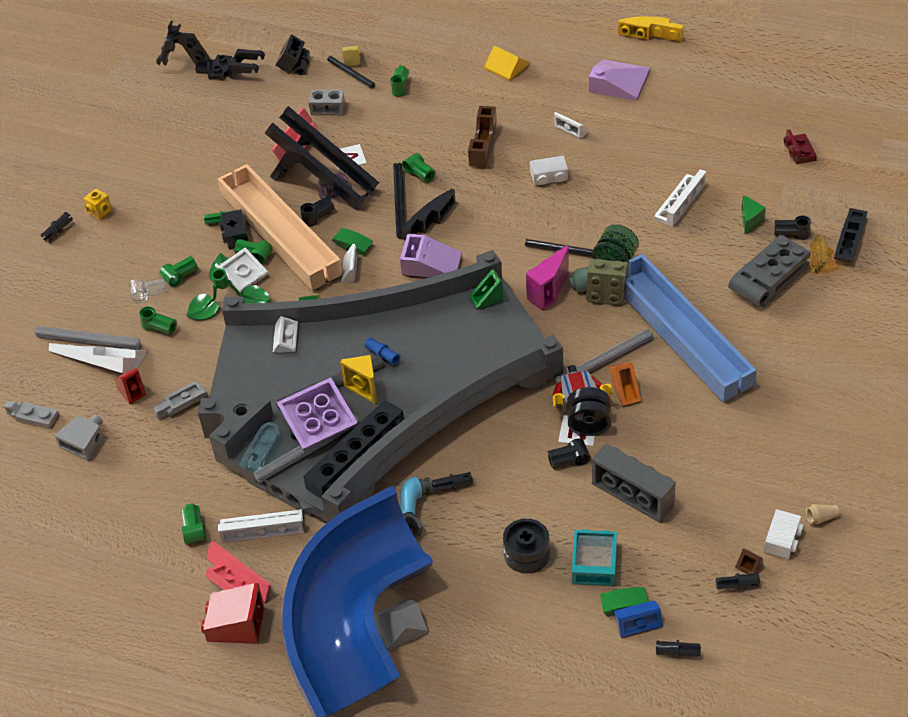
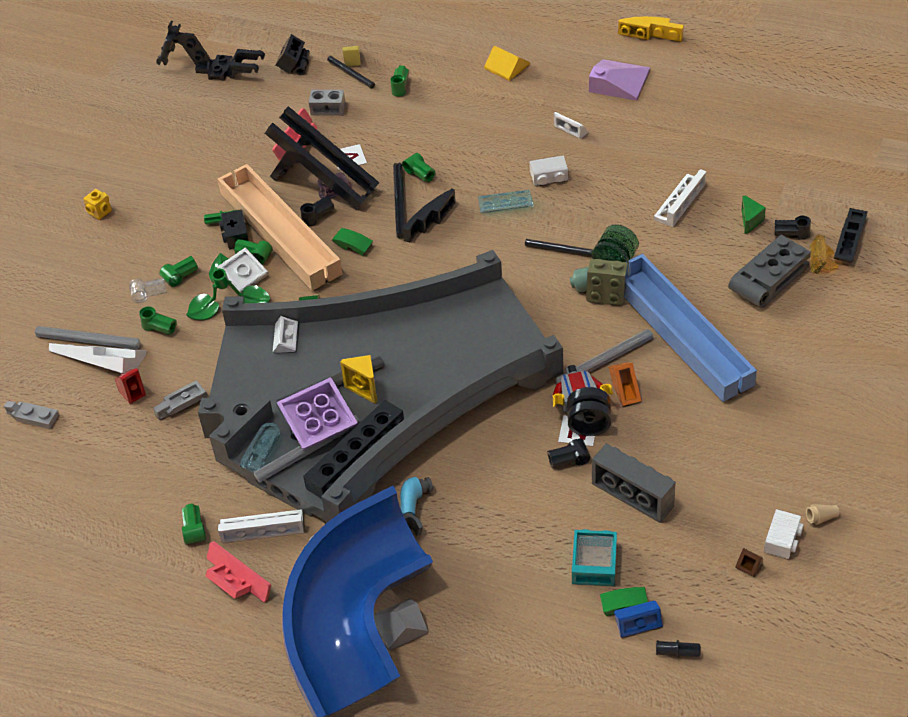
black pin [40,212,73,242] -> none
light grey torso [55,414,103,461] -> none
slope [201,583,265,644] -> none
white slope [341,244,358,283] -> none
blue pin [365,337,401,365] -> none
lavender slope [400,234,462,277] -> none
black axle [432,471,473,492] -> none
reddish brown arch [468,106,497,167] -> none
green slope [469,269,503,309] -> none
black wheel [503,519,550,573] -> none
dark pink slope [526,246,569,311] -> none
black axle [715,573,760,590] -> none
dark red bracket [783,129,817,164] -> none
none -> clear light blue plate [478,190,533,213]

